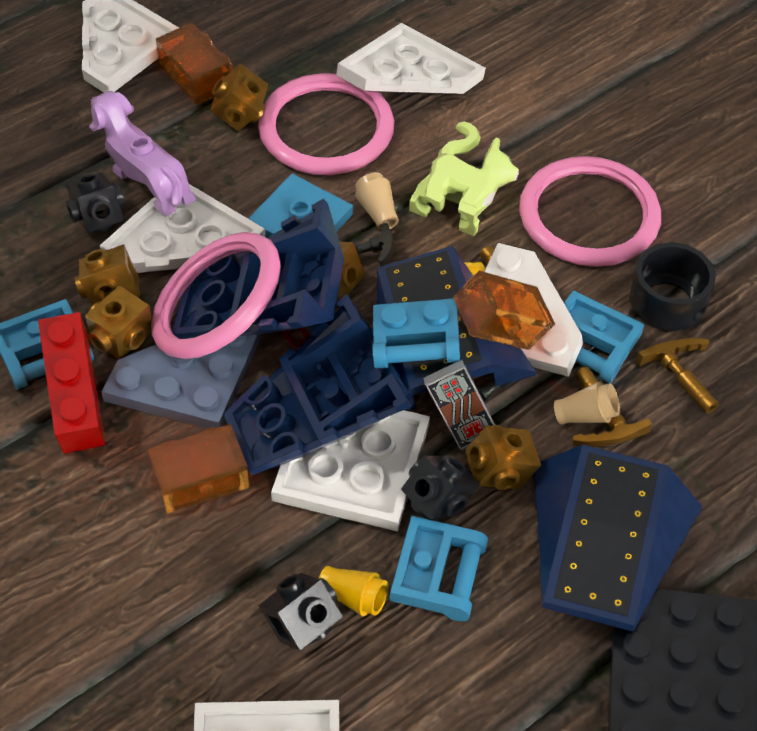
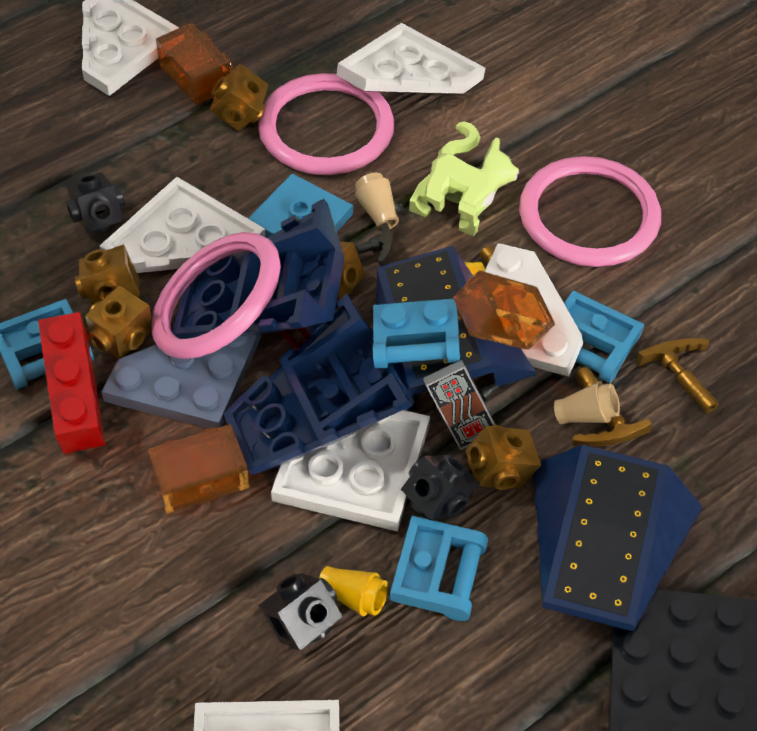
lavender animal [89,91,196,217] -> none
black piece [629,242,716,331] -> none

